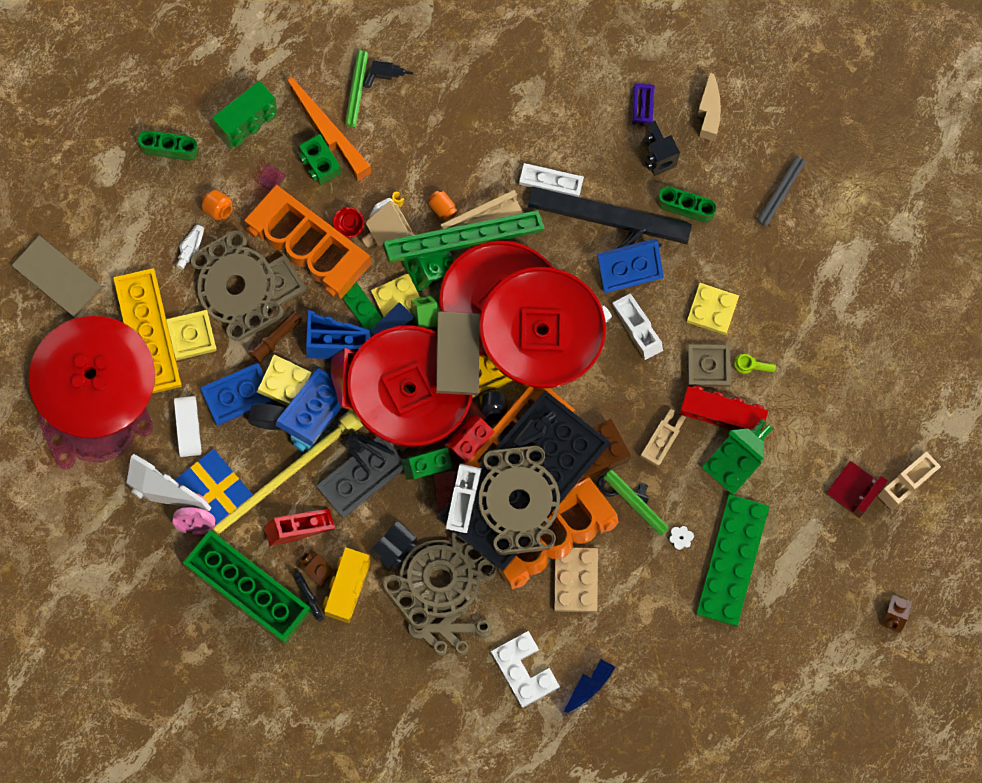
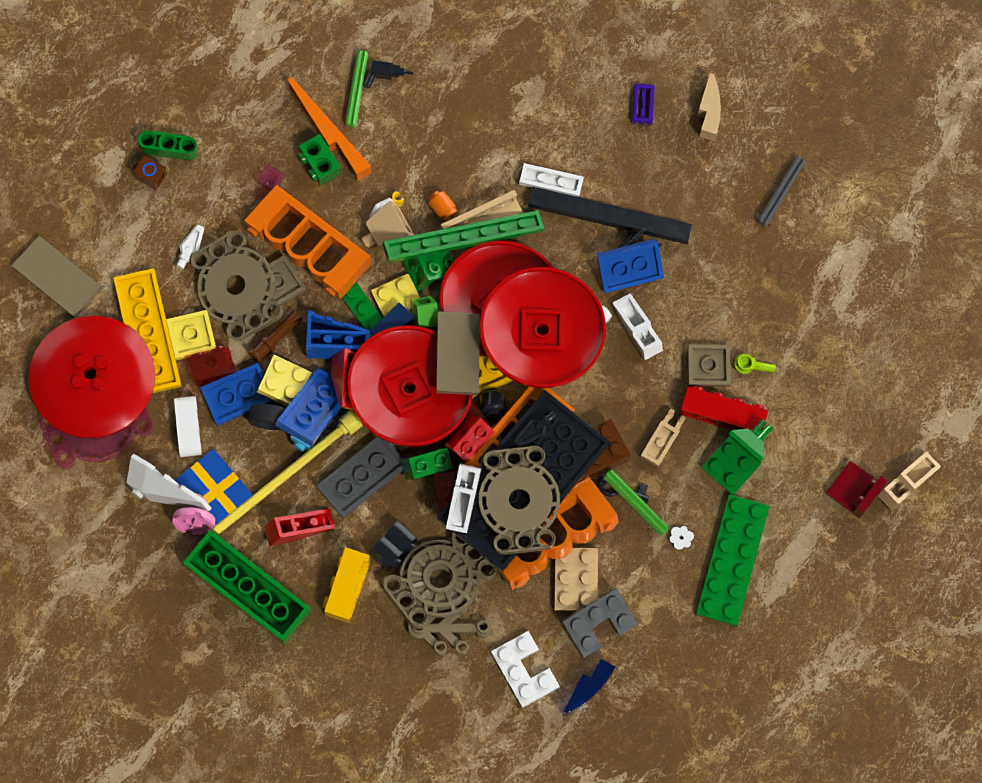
orange head [202,190,233,220] -> none
green brick [212,80,277,150] -> none
black piece [294,572,325,622] -> none
reddish brown bracket [297,551,335,586] -> none
red hair [332,207,365,238] -> none
black plant [345,431,395,475] -> none
black brick [643,121,680,176] -> none
green beam [657,187,717,223] -> none
light yellow plate [687,283,739,335] -> none
reddish brown bracket [881,595,913,633] -> none
none -> reddish brown brick [133,155,167,190]
none -> clear red brick [188,346,236,387]
none -> dark grey plate [561,588,638,658]

